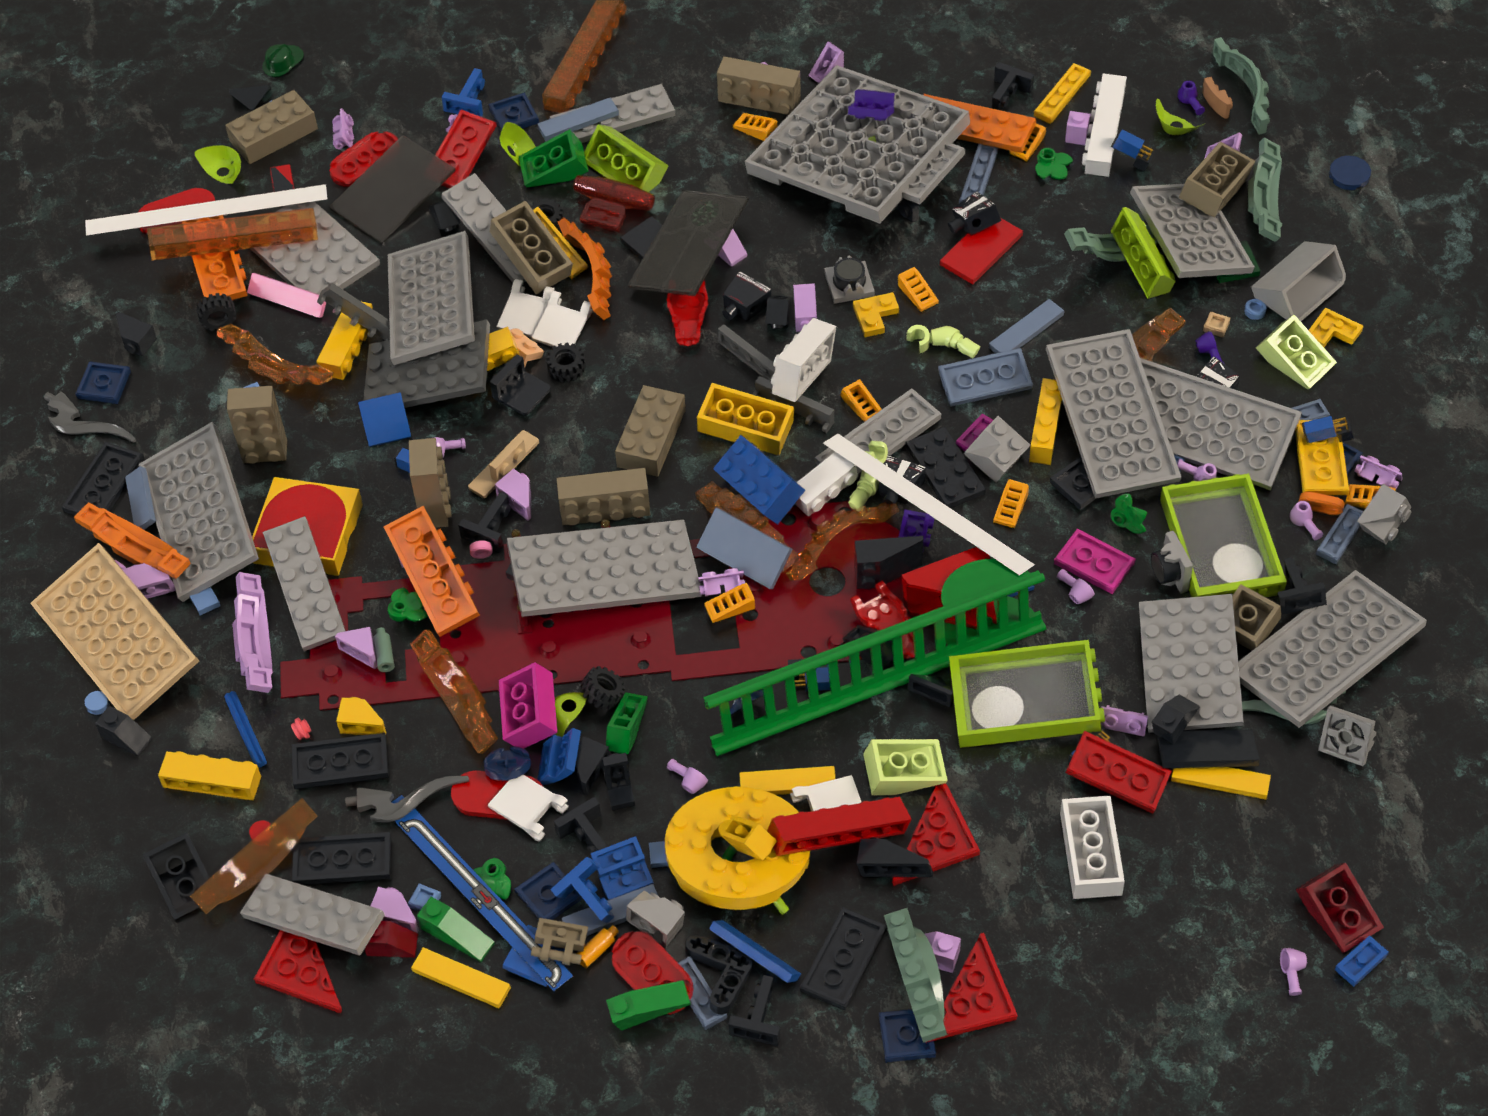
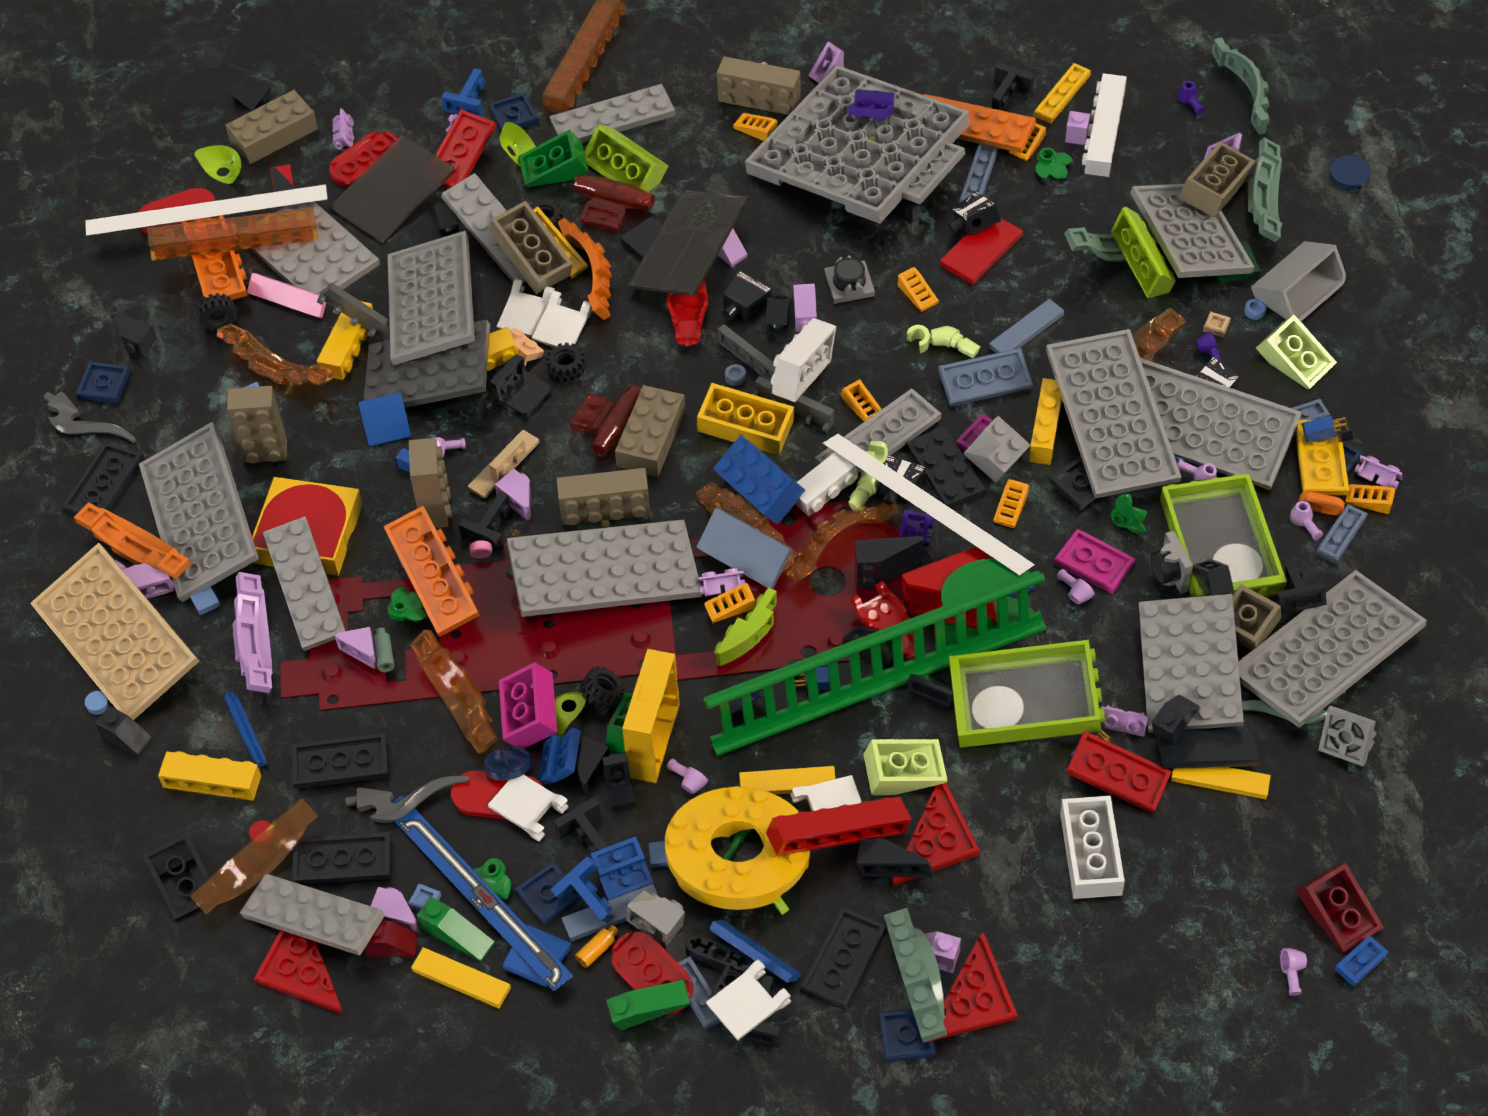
sand blue tile [125,466,156,530] -> none
dark green piece [262,44,304,77] -> none
coral plate [291,718,311,740] -> none
yellow slope [336,697,386,735] -> none
dark tan plate [531,918,588,965] -> none
sand blue tile [537,97,619,141] -> none
yellow brick [718,815,777,861] -> none
yellow plate [853,292,899,338] -> none
blue piece [1111,129,1153,172] -> none
lime piece [1156,99,1206,135] -> none
medium nougat slope [1202,77,1233,118] -> none
yellow plate [1308,308,1363,347] -> none
light grey slope [1357,484,1412,544] -> none
none -> clear red plate [569,385,642,456]
none -> yellow tile [622,649,680,783]
none -> white flag [706,960,791,1041]
none -> lime slope [714,587,777,666]
none -> sand blue tile [725,364,746,386]
none -> black slope [1192,559,1234,596]

